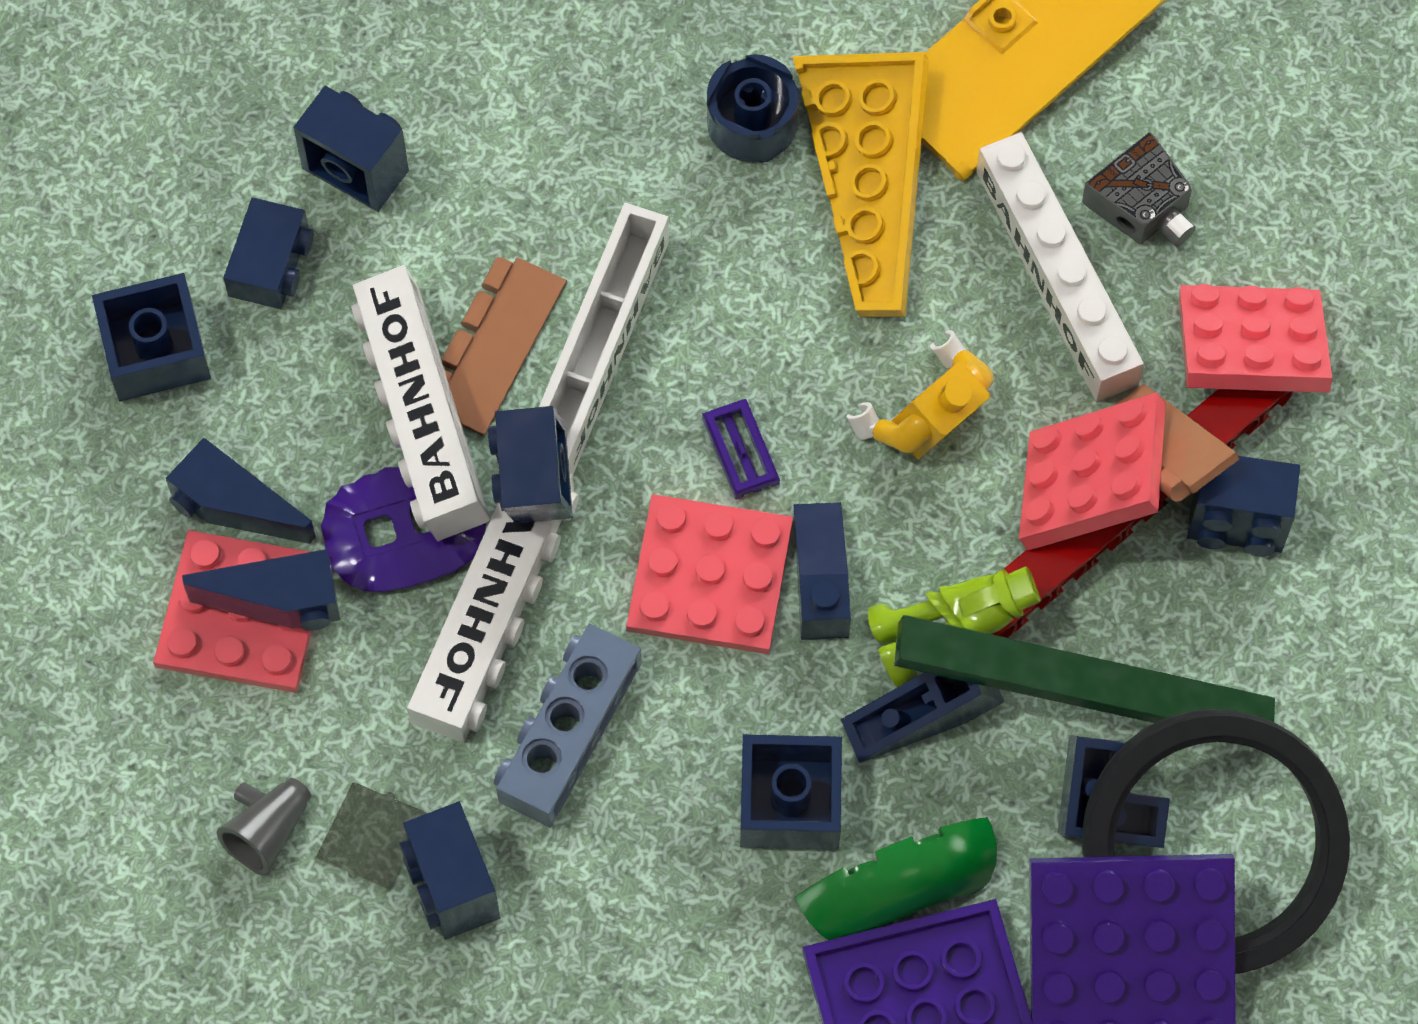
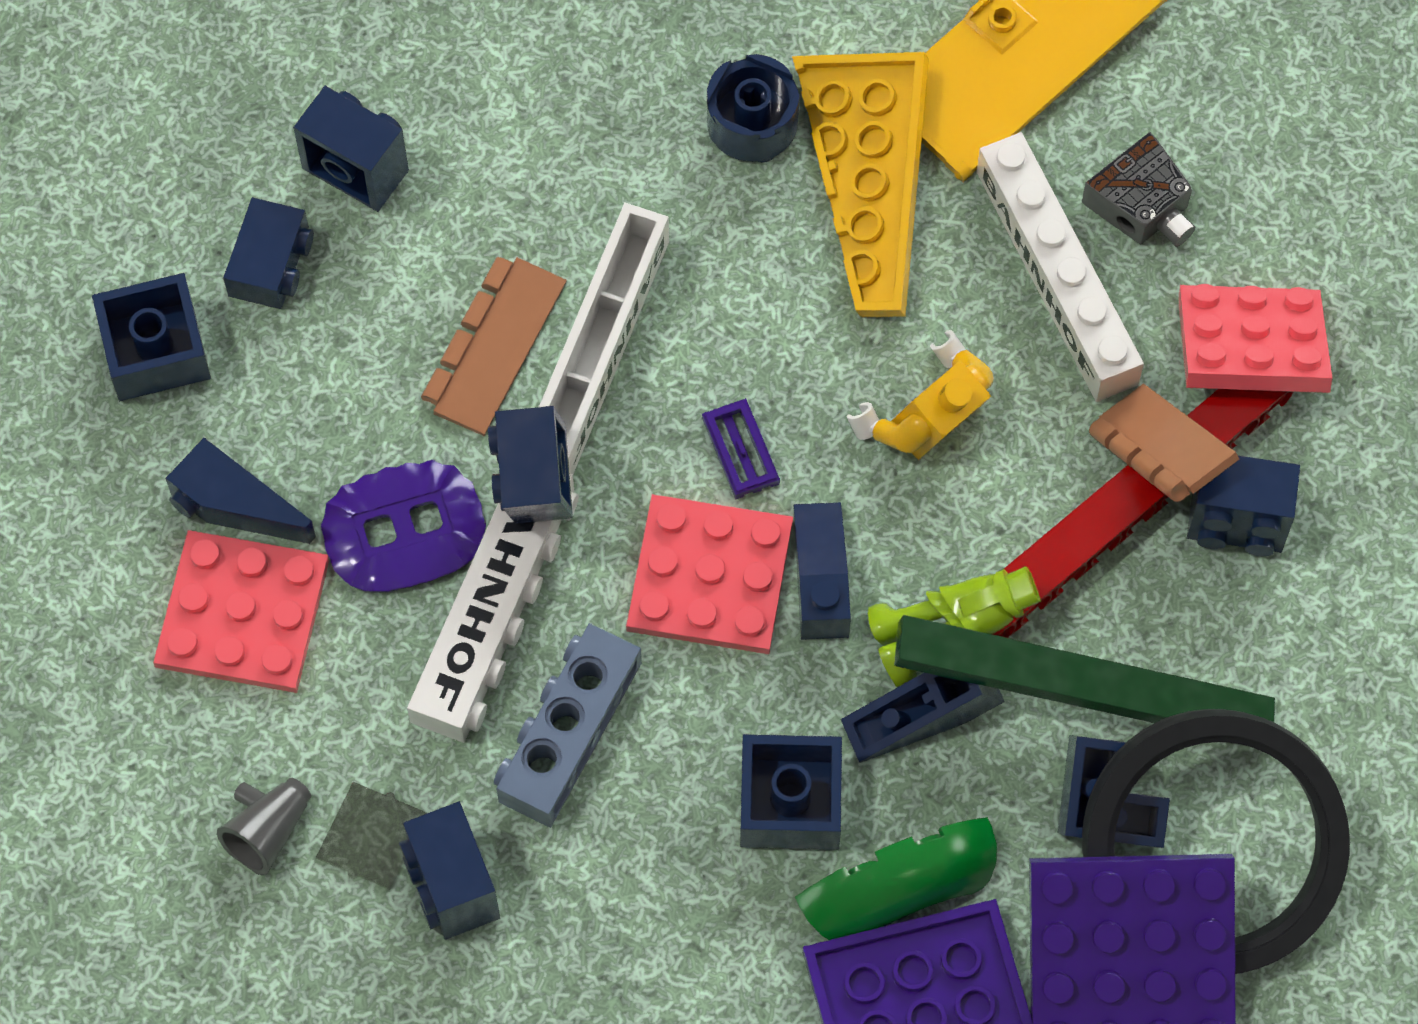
dark blue slope [182,549,341,631] -> none
white brick [351,264,491,541] -> none
coral plate [1019,392,1166,550] -> none

